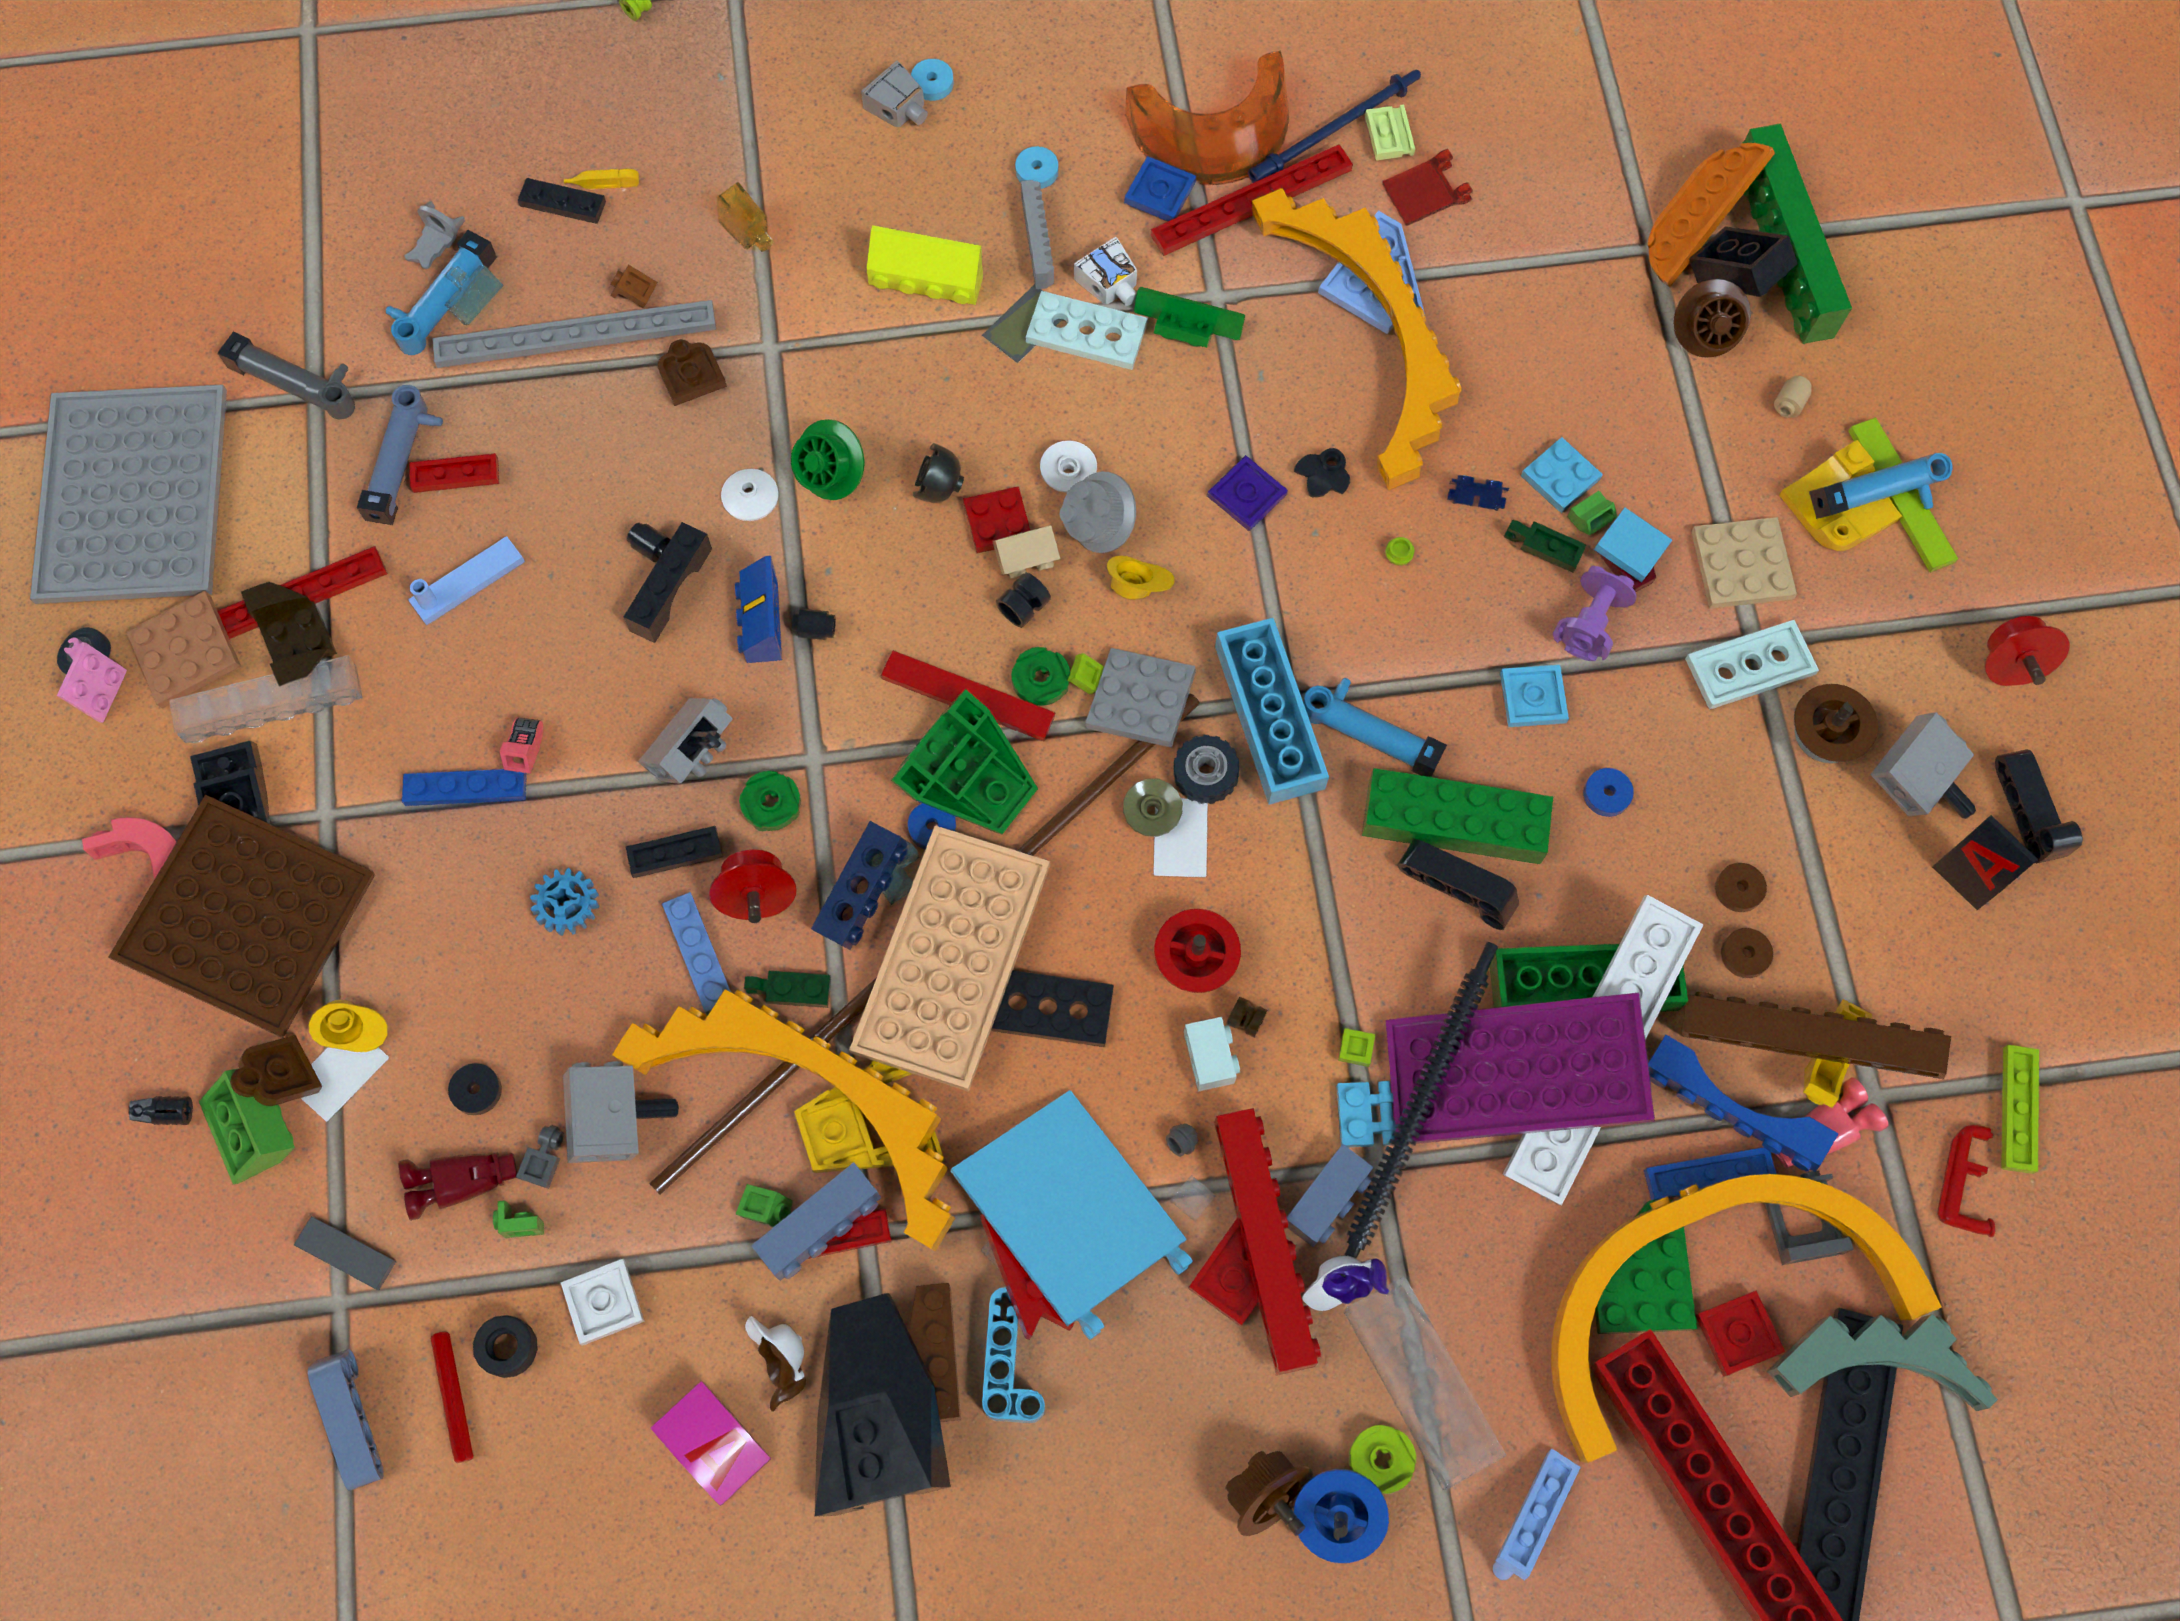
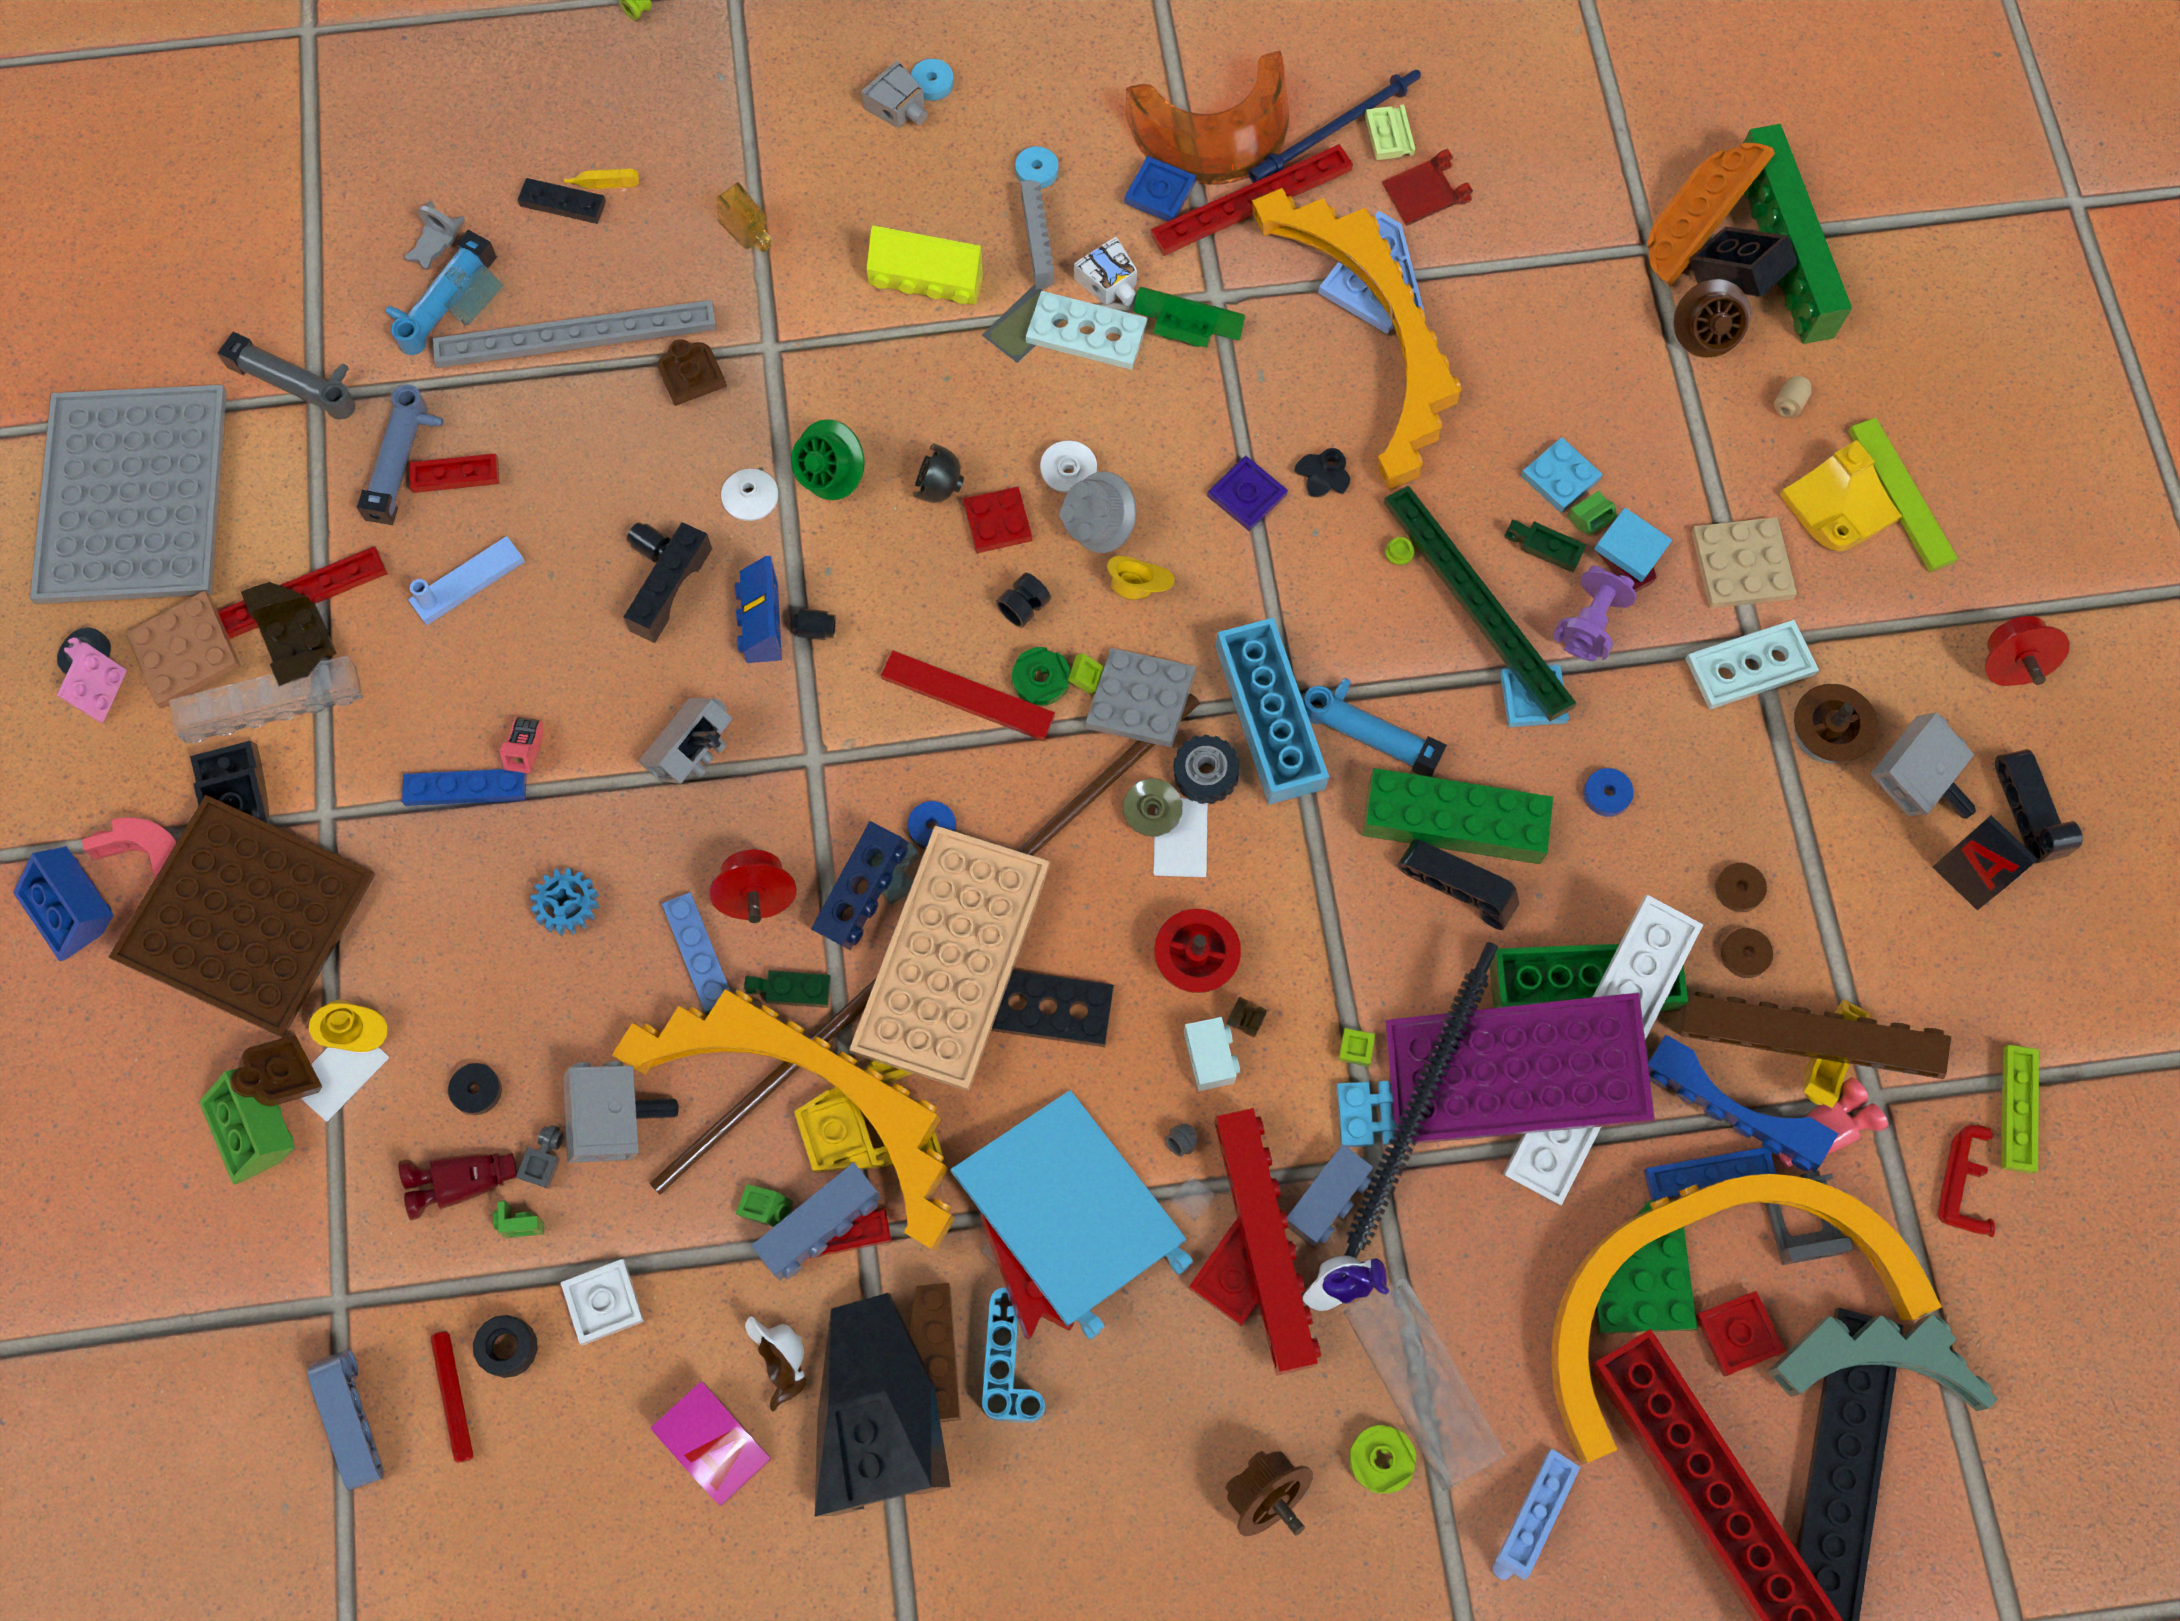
black hinge [129,1096,193,1125] -> none
dark grey tile [294,1216,396,1291] -> none
dark orange bracket [610,264,658,308] -> none
black plate [626,826,723,878] -> none
green plate [739,771,801,832] -> none
green wedge [891,689,1038,835] -> none
tan brick [993,525,1060,579] -> none
blue piece [1294,1469,1389,1563] -> none
clear blue hinge [1447,475,1509,511] -> none
dark azure piece [1809,453,1953,519] -> none
none -> blue slope [13,846,113,961]
none -> dark green plate [1384,485,1576,722]

